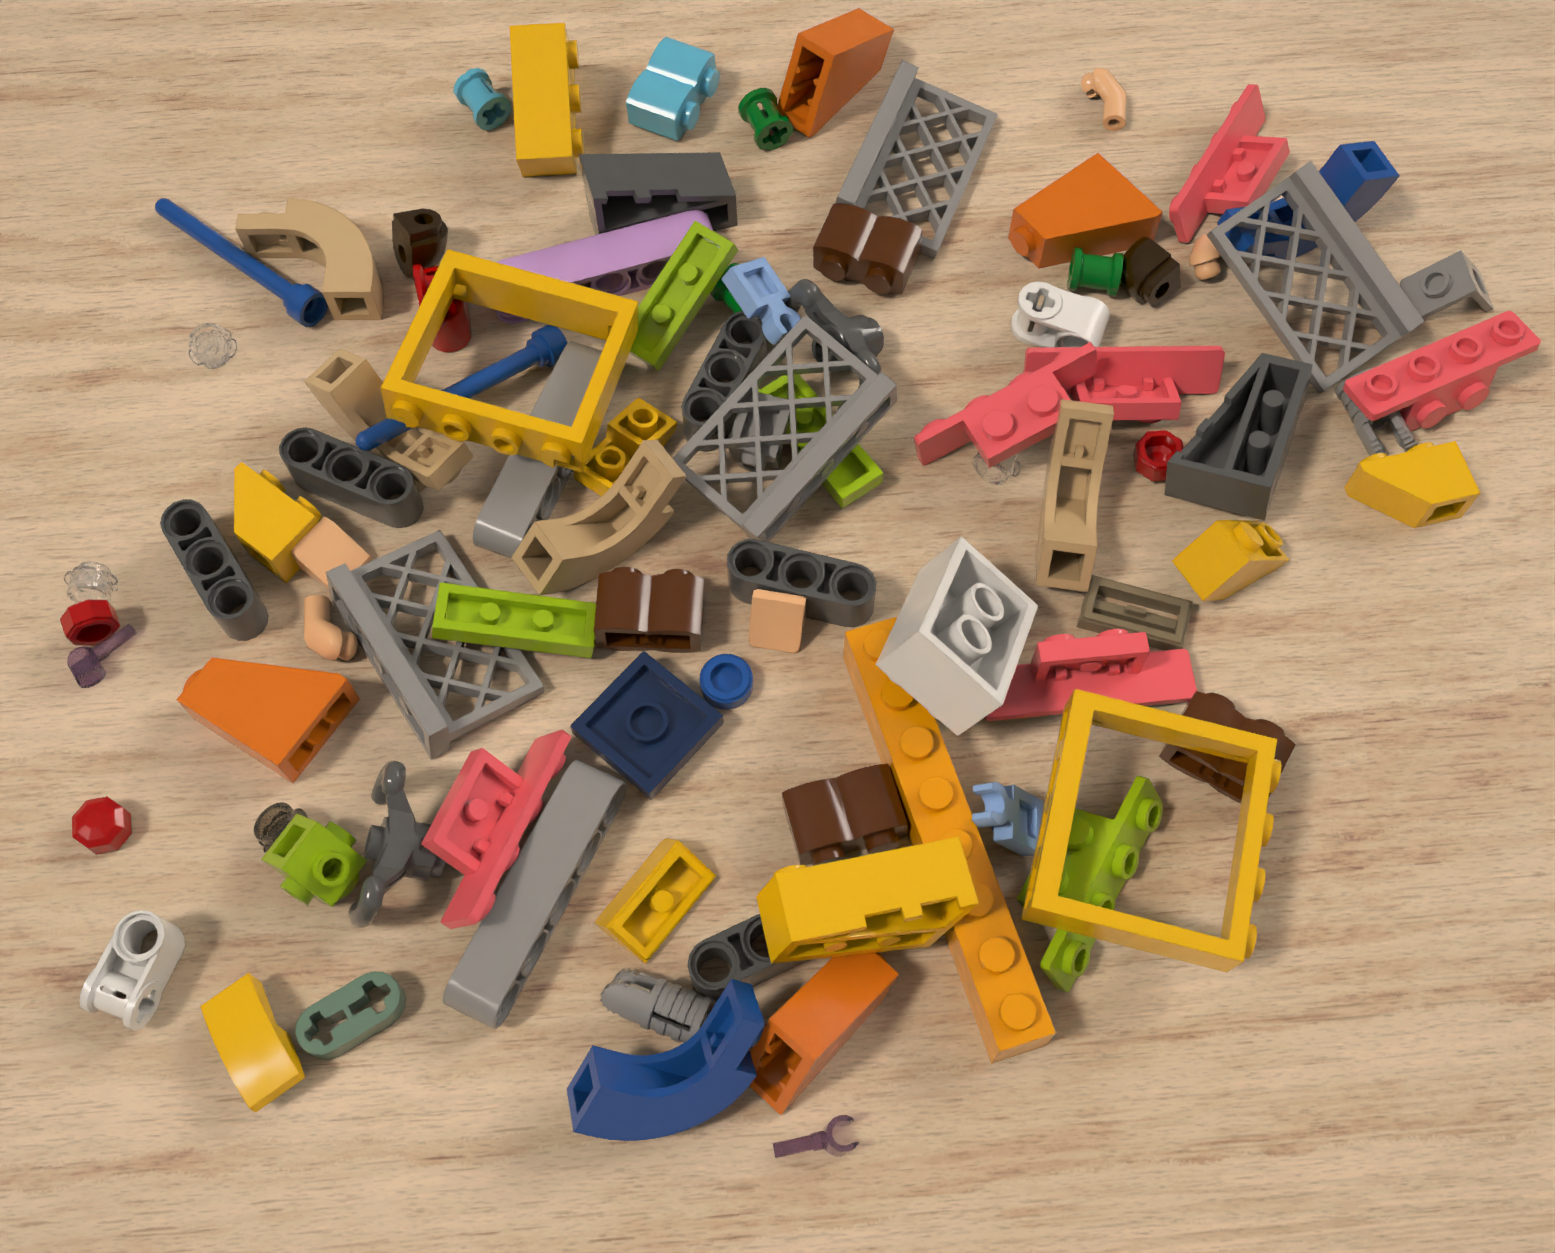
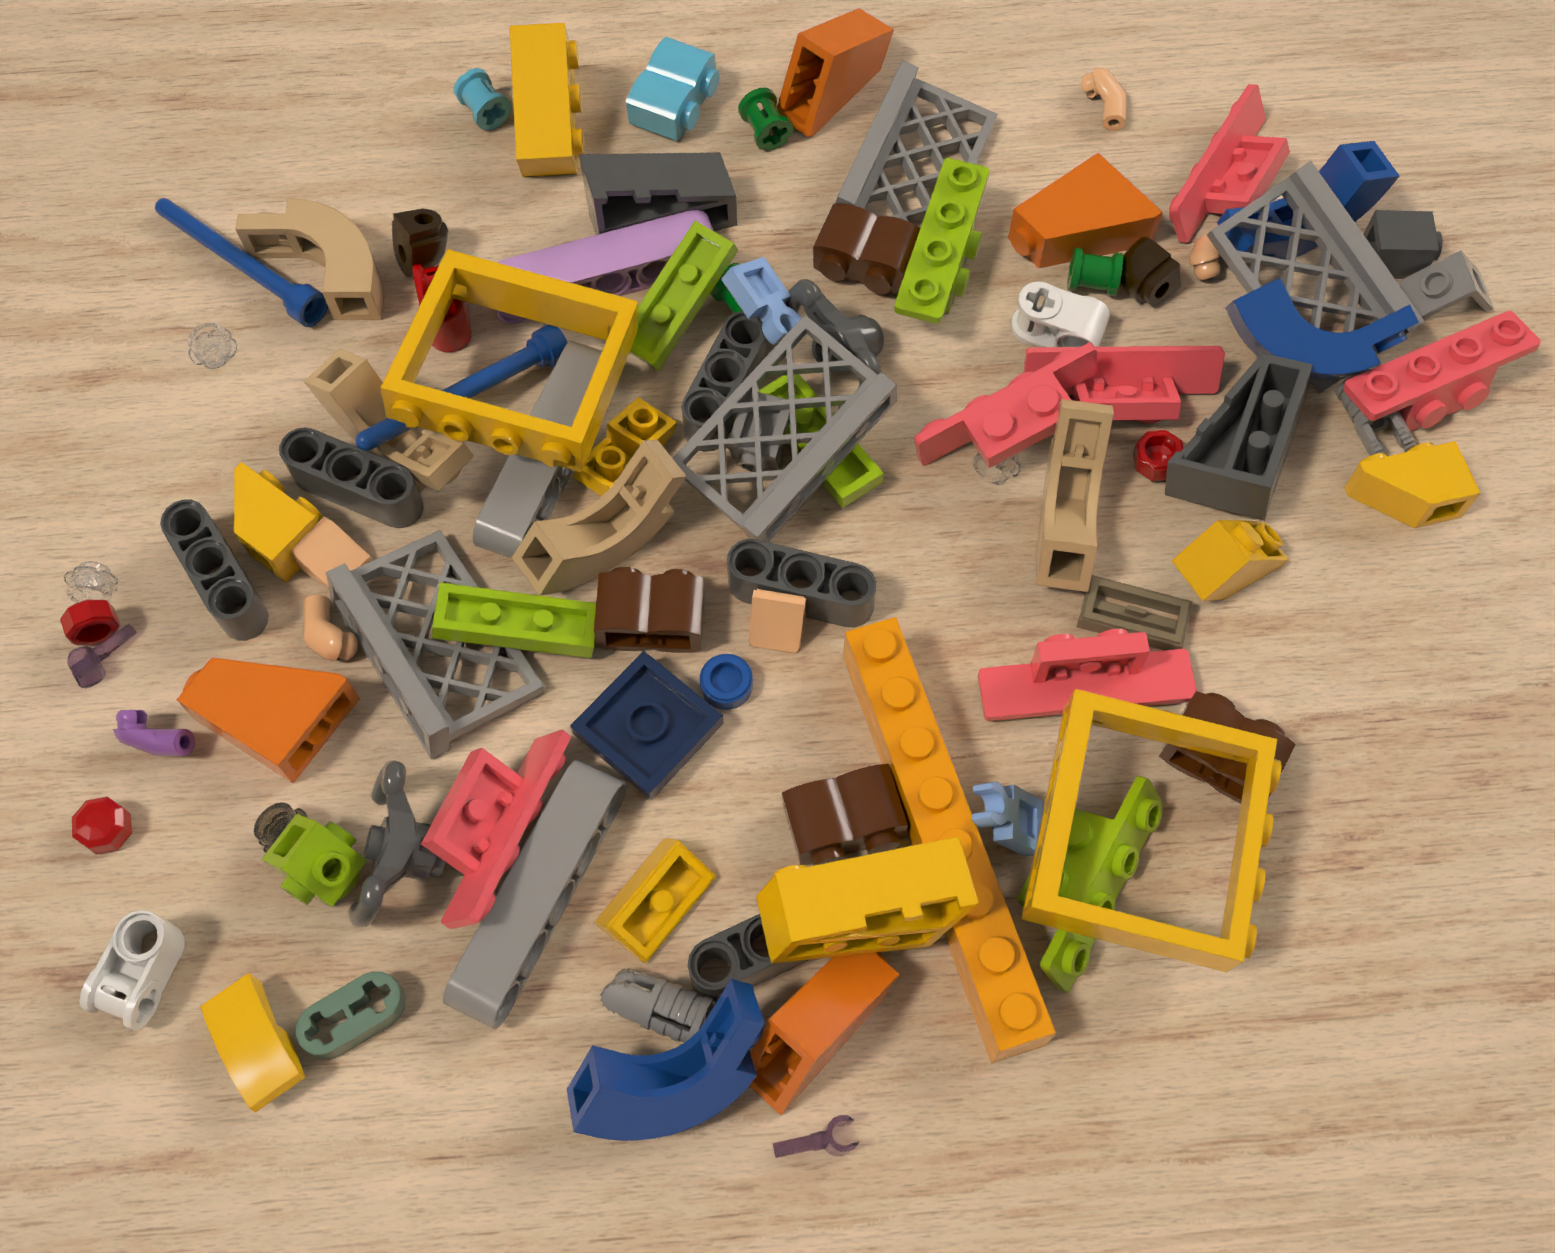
white brick [876,536,1038,736] -> none
none -> medium lavender arm [113,710,195,756]
none -> lime bracket [894,158,990,324]
none -> blue arch [1225,278,1419,380]
none -> dark grey brick [1363,210,1443,279]

